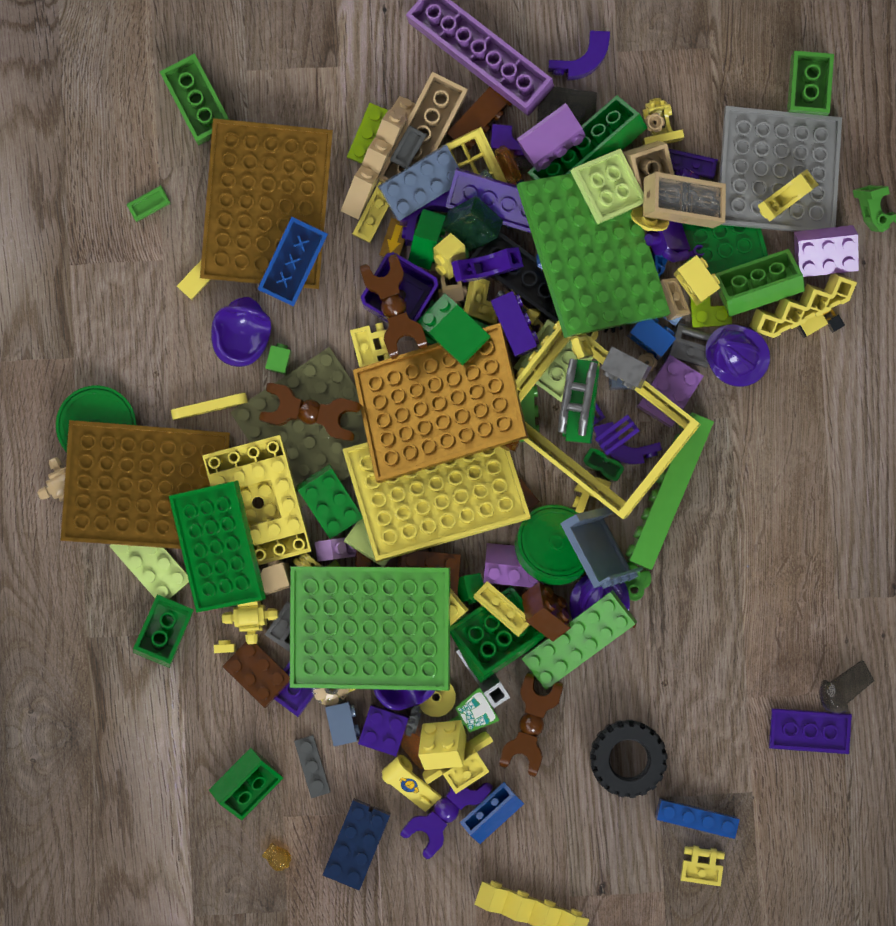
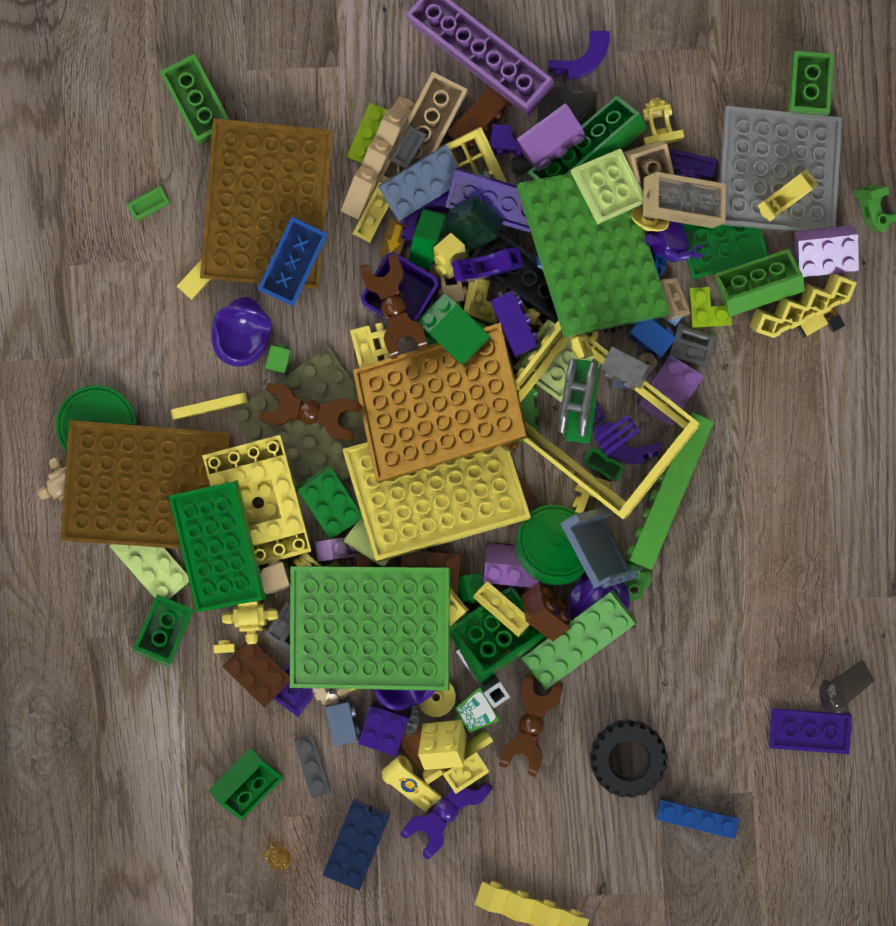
blue brick [460,782,524,844] -> none
clear orange tile [495,146,521,184] -> none
tan plate [645,113,665,132] -> none
light yellow brick [674,255,720,306] -> none
light yellow plate [680,845,725,886] -> none
dark purple piece [705,324,770,387] -> none

